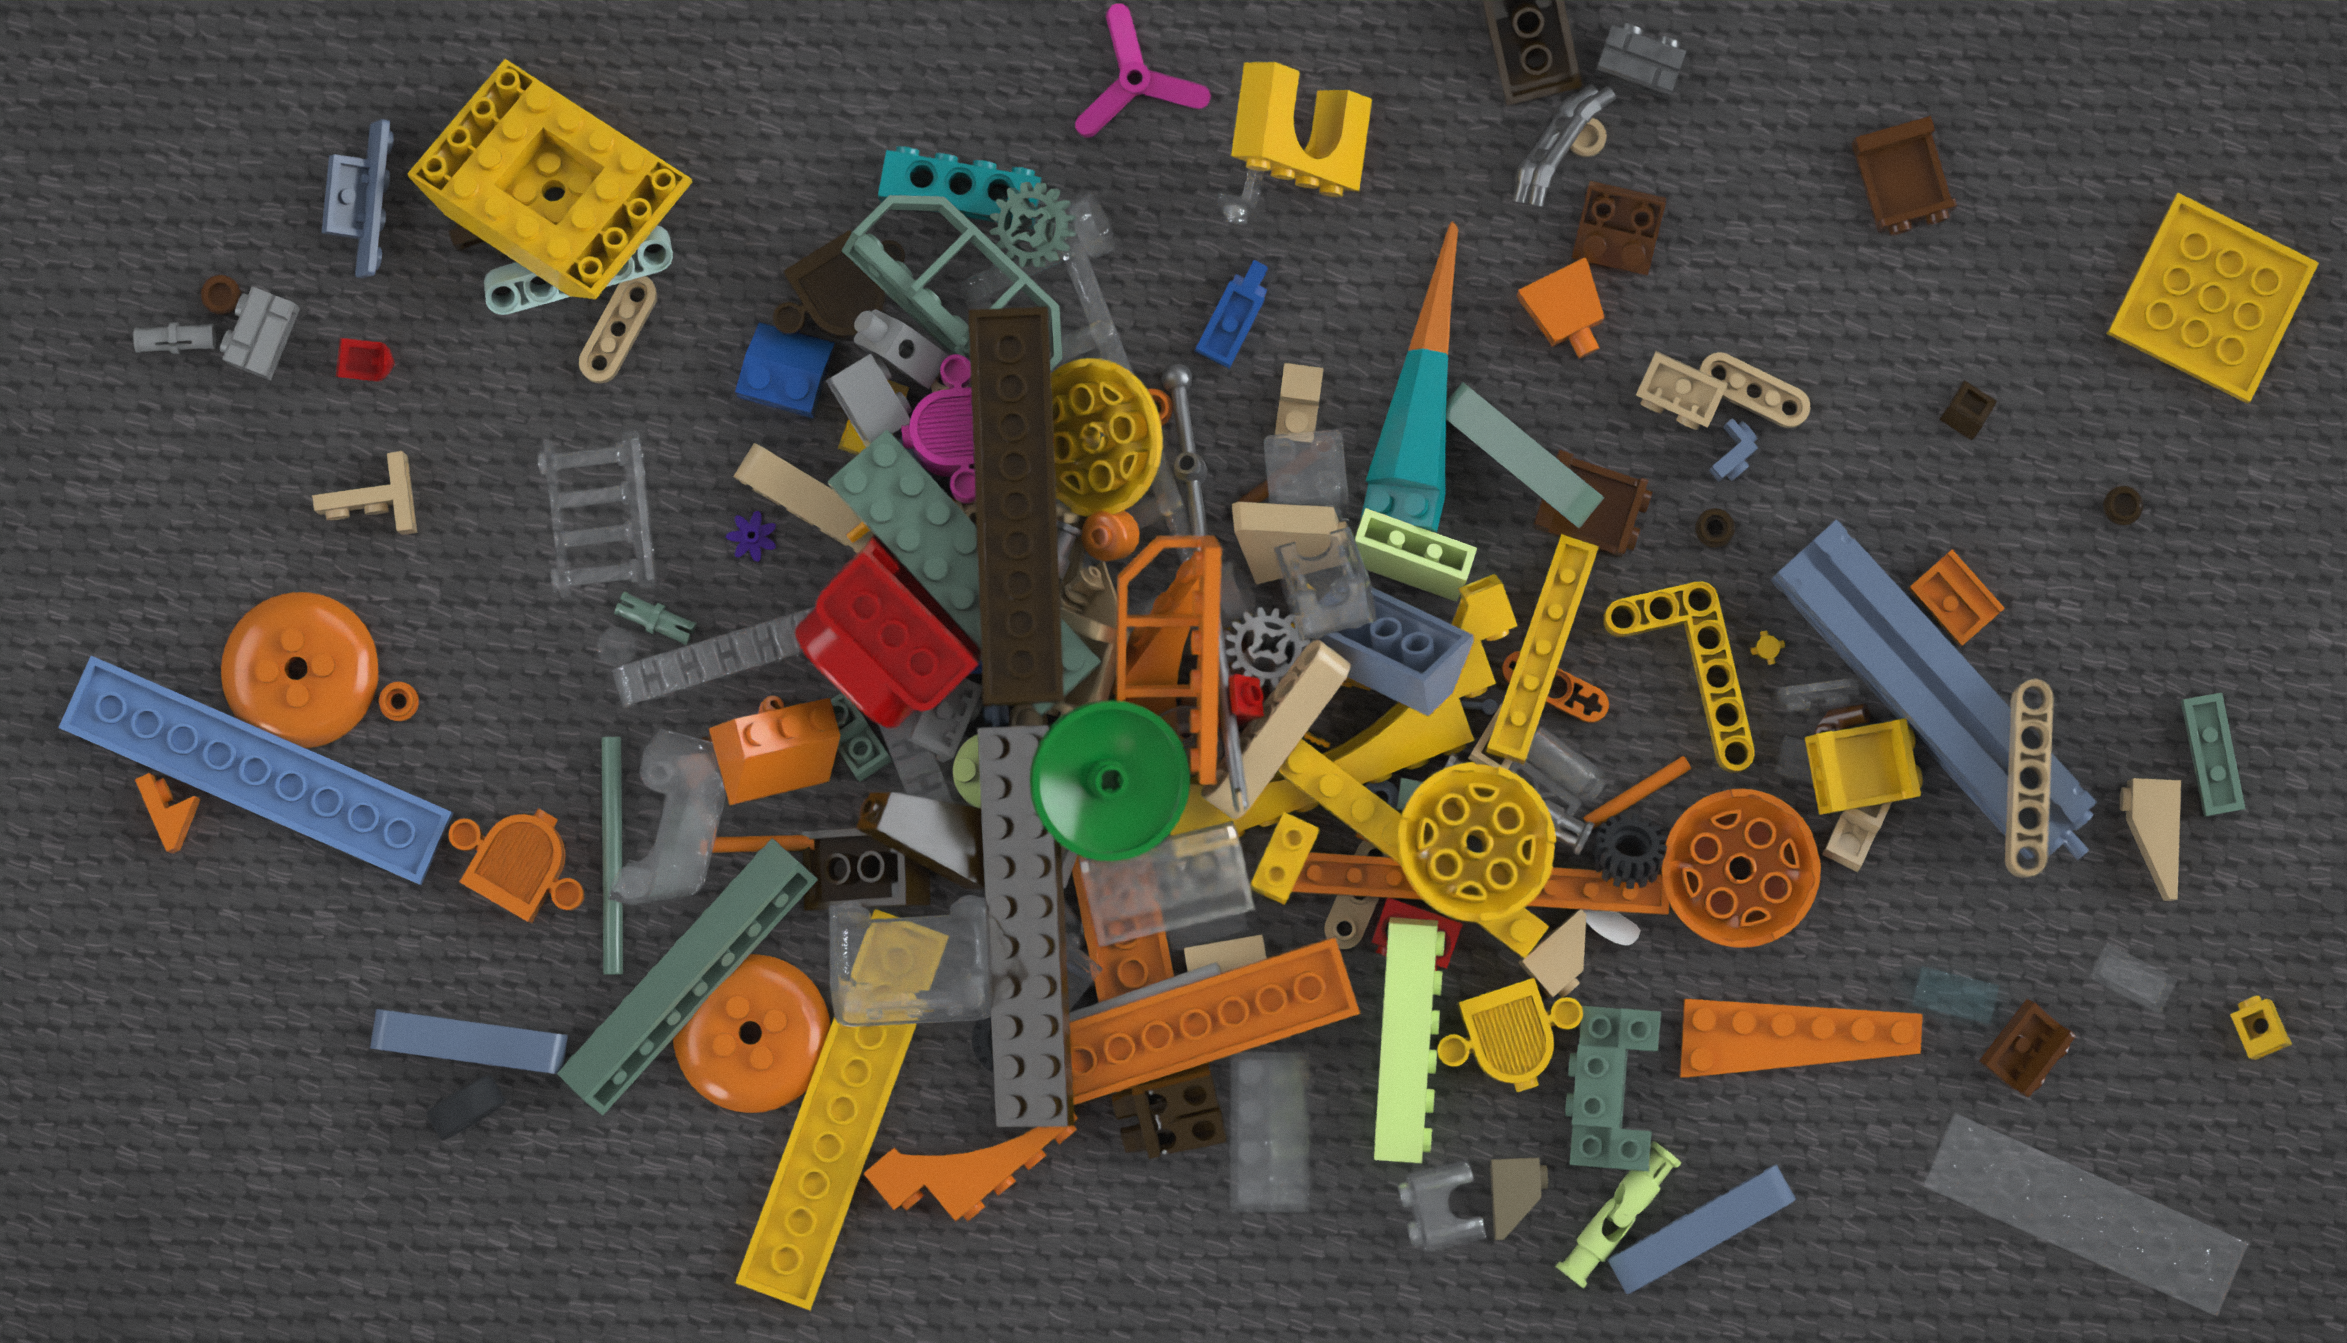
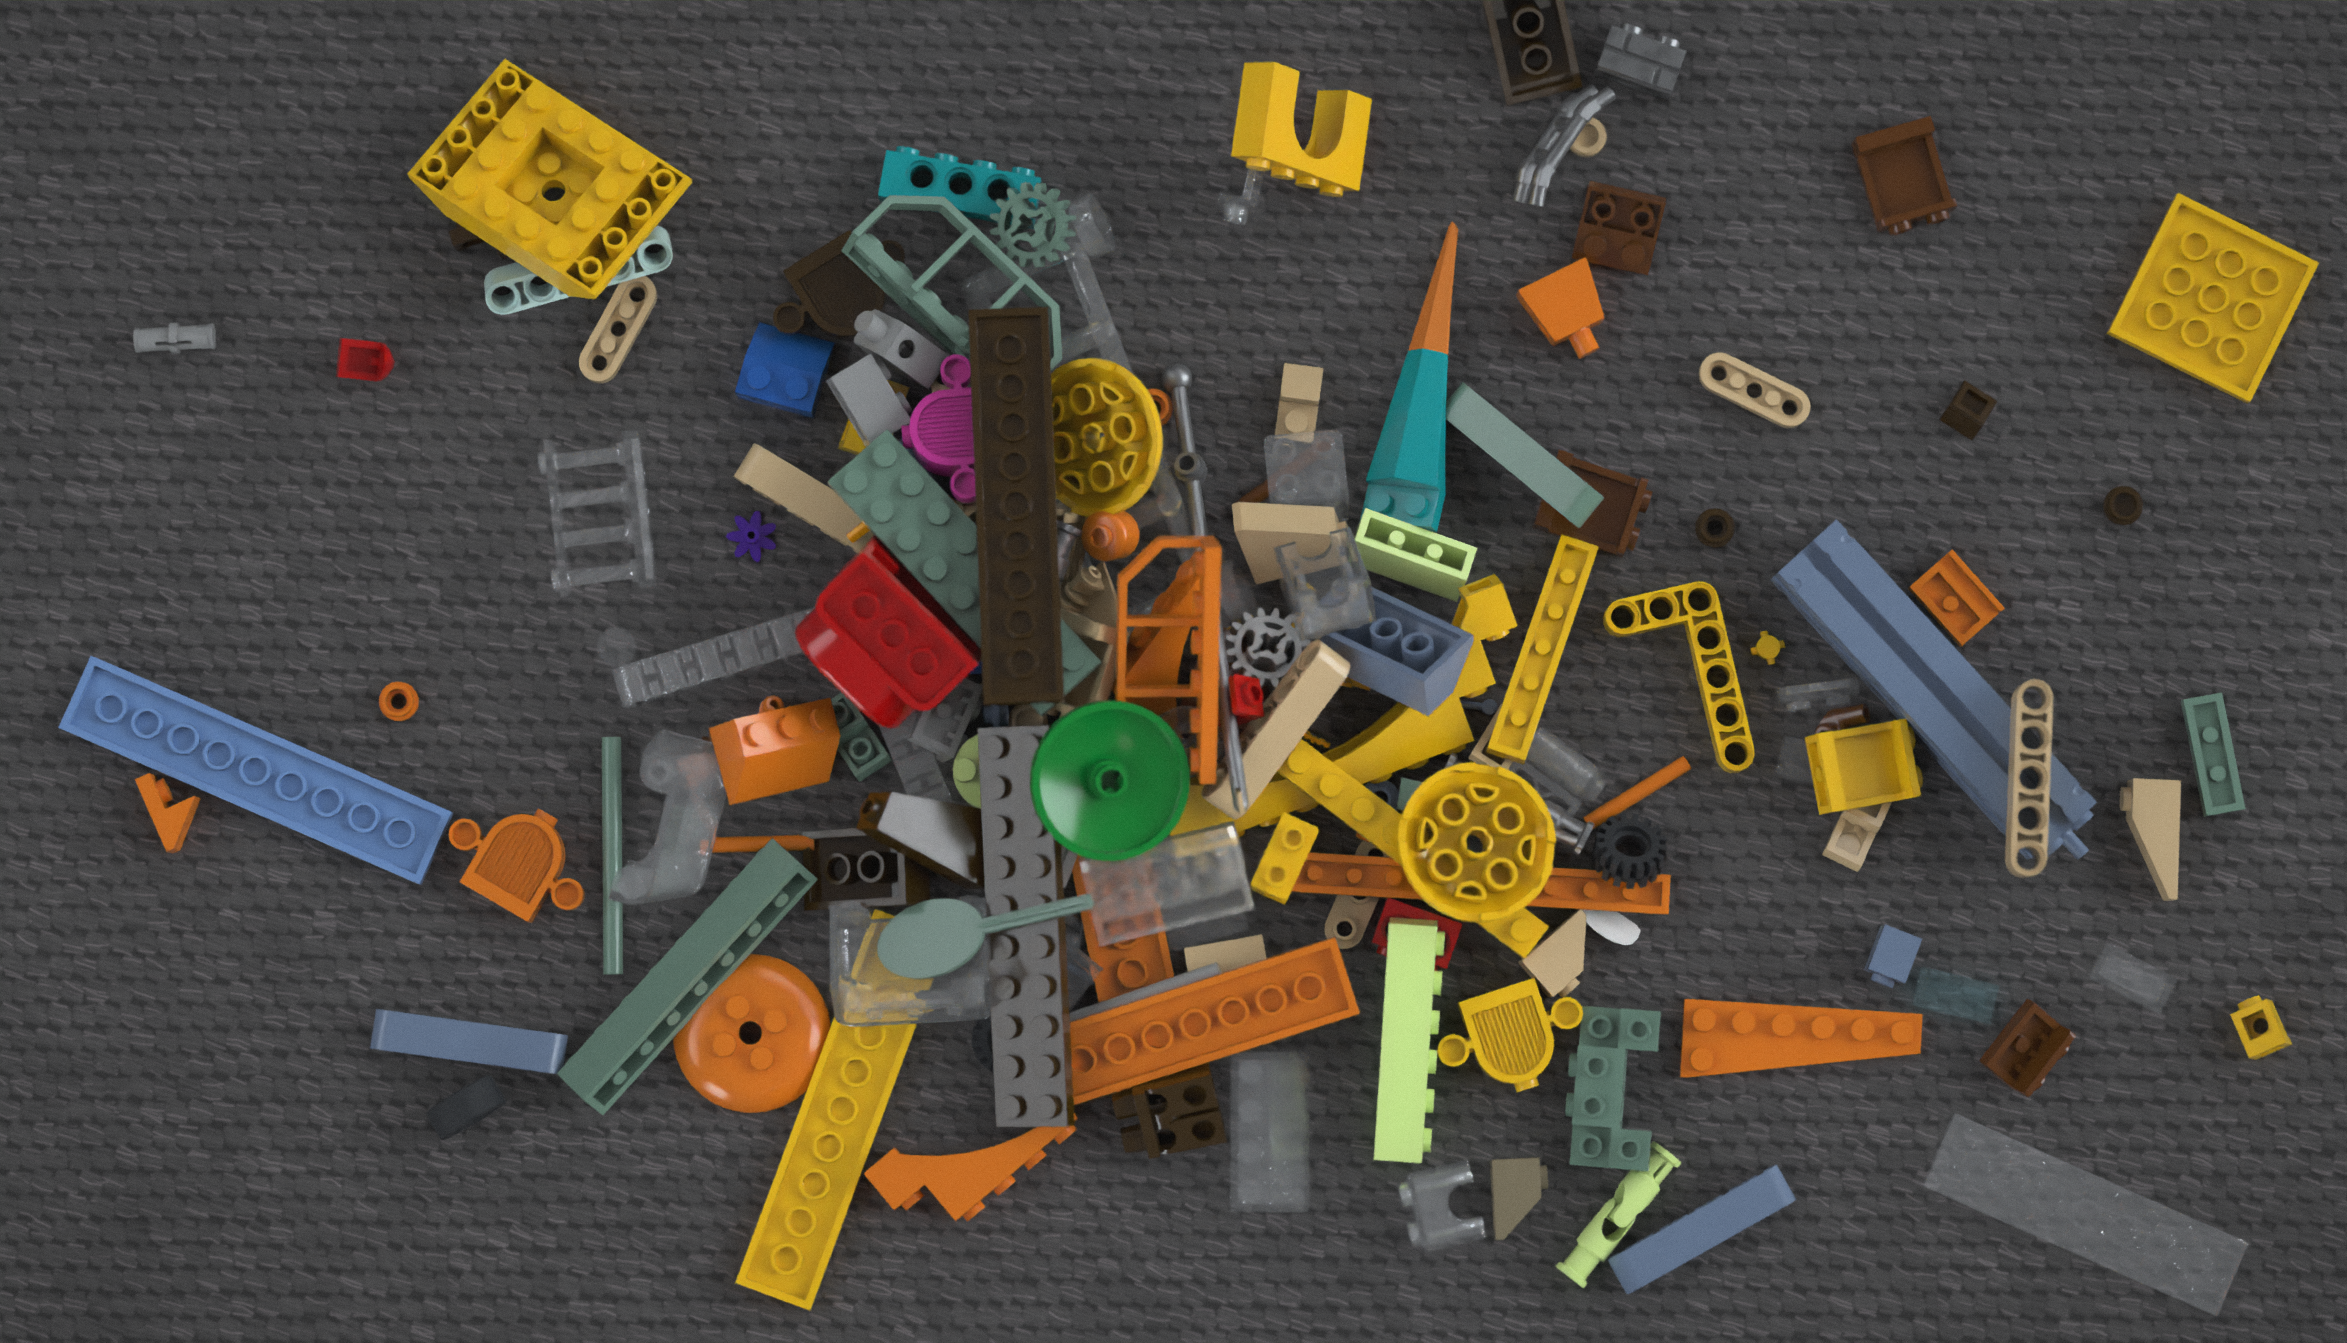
reddish brown tile [201,275,242,315] -> none
light grey brick [220,287,300,380] -> none
orange brick [221,592,379,749] -> none
tan bracket [312,451,417,535] -> none
sand blue bracket [321,119,393,278] -> none
sand green pin [614,591,697,646] -> none
dark pink piece [1075,3,1211,138] -> none
blue hinge [1195,260,1268,370] -> none
orange beam [1502,651,1609,723] -> none
tan bracket [1636,351,1728,430] -> none
orange brick [1661,789,1821,948] -> none
sand blue bracket [1709,418,1758,482] -> none
none -> sand green piece [877,894,1094,979]
none -> sand blue brick [1864,925,1922,989]

